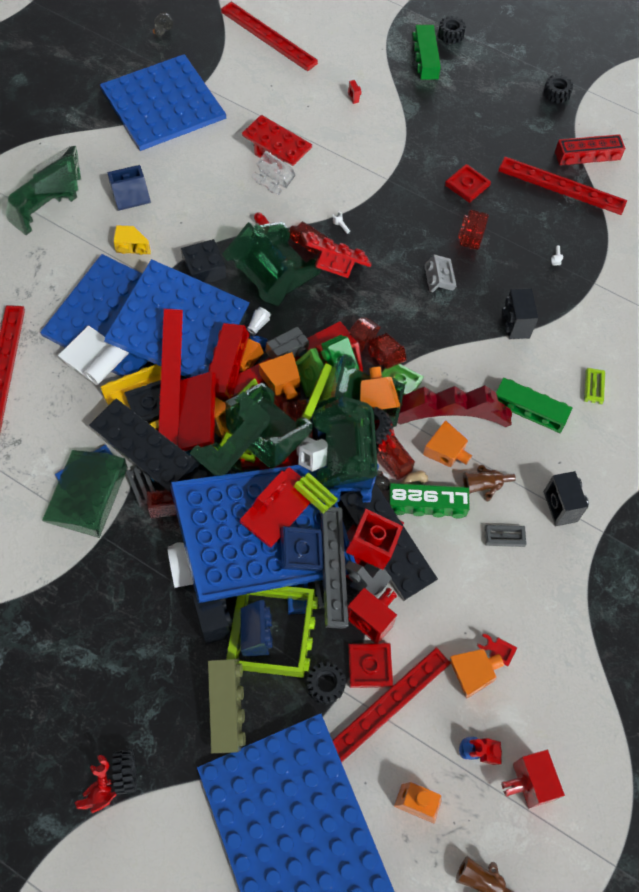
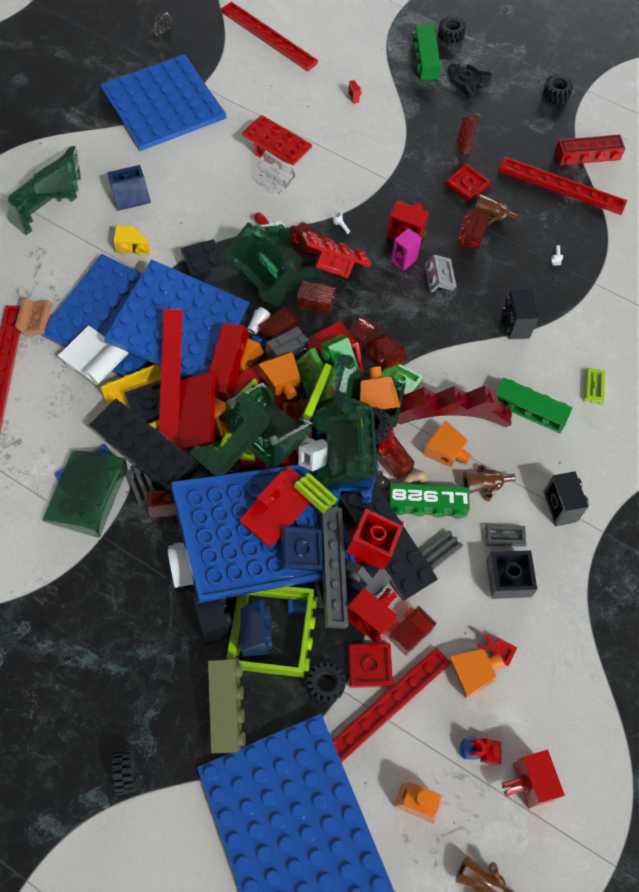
red piece [75,755,116,813] -> none
none -> nougat bracket [15,297,52,336]
none -> clear red brick [259,306,300,341]
none -> clear red brick [297,280,336,313]
none -> red brick [386,201,429,241]
none -> clear red brick [388,606,437,656]
none -> dark pink brick [391,228,421,271]
none -> dark grey tile [422,531,463,570]
none -> black tile [448,63,492,97]
none -> clear red bracket [457,115,480,155]
none -> reddish brown piece [474,194,519,225]
none -> black brick [486,550,538,599]

